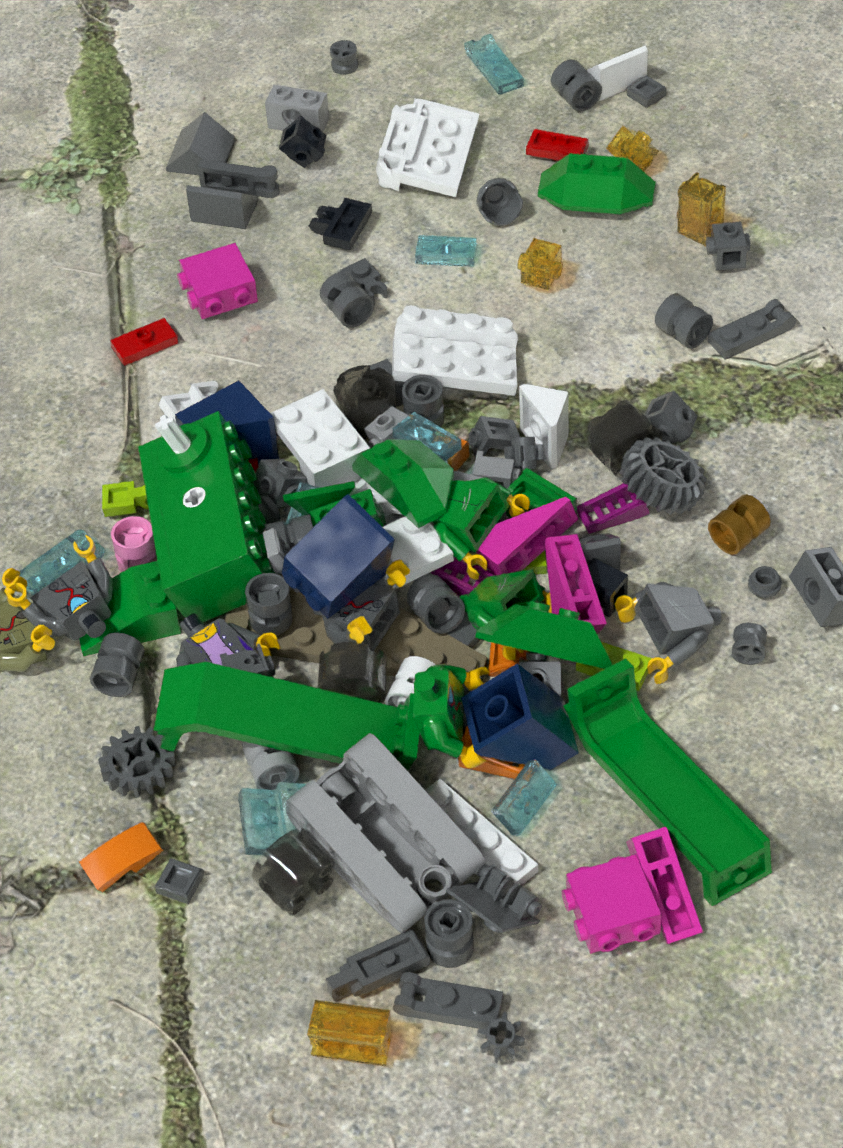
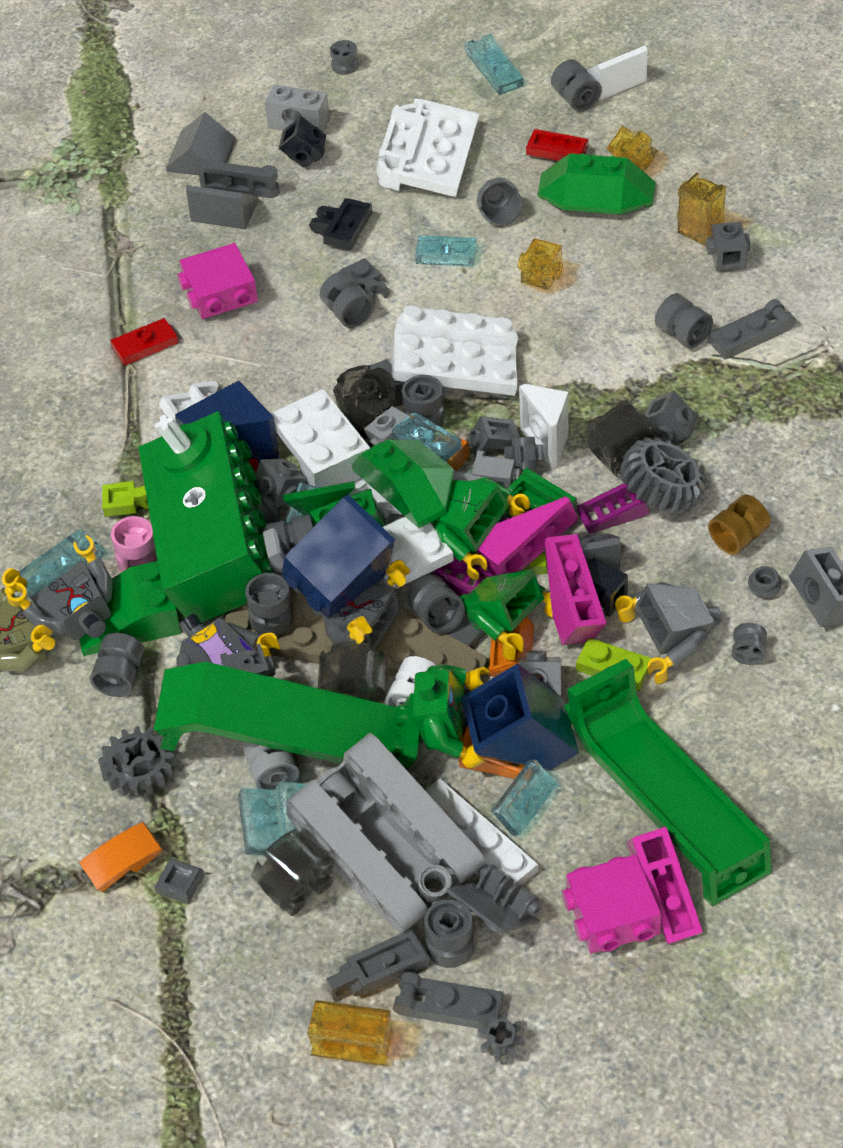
green wedge [475,601,612,669] -> none
dark grey tile [627,75,667,108] -> none

